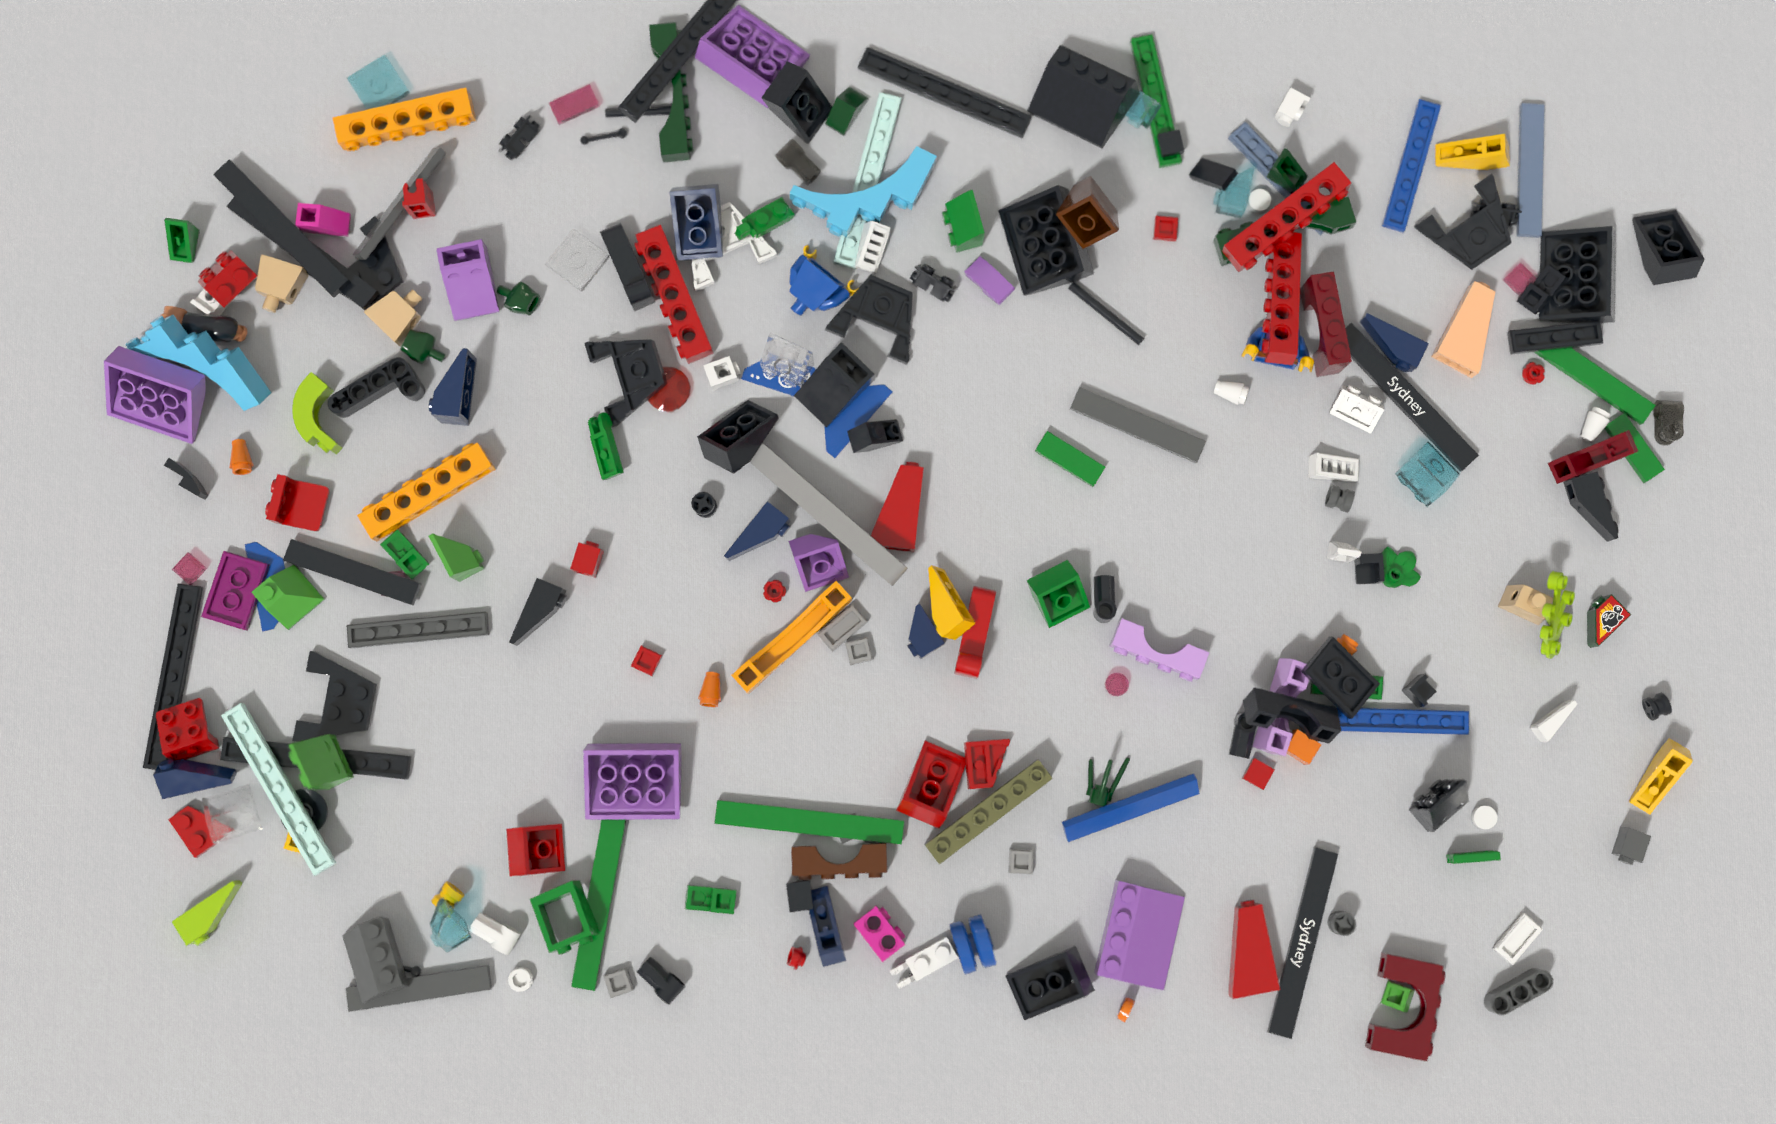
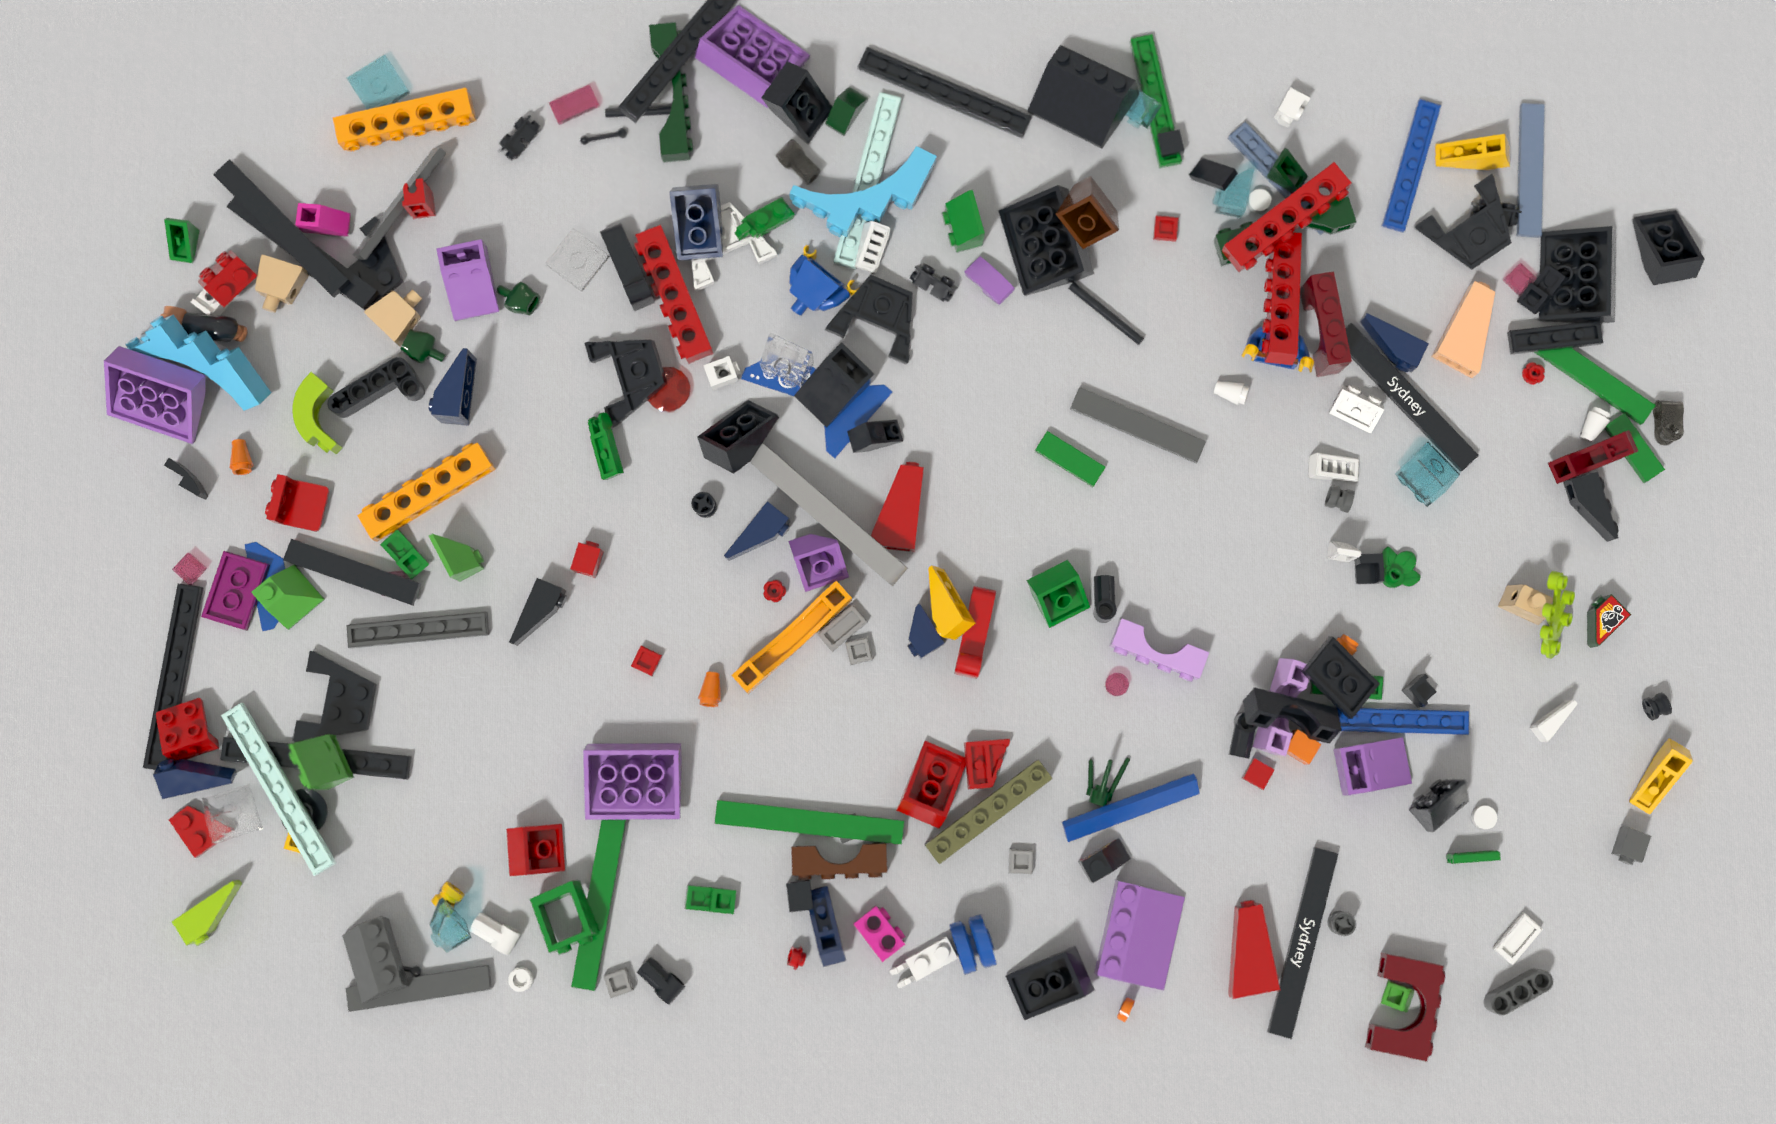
none -> black slope [1078,838,1131,883]
none -> medium lavender slope [1333,737,1412,795]

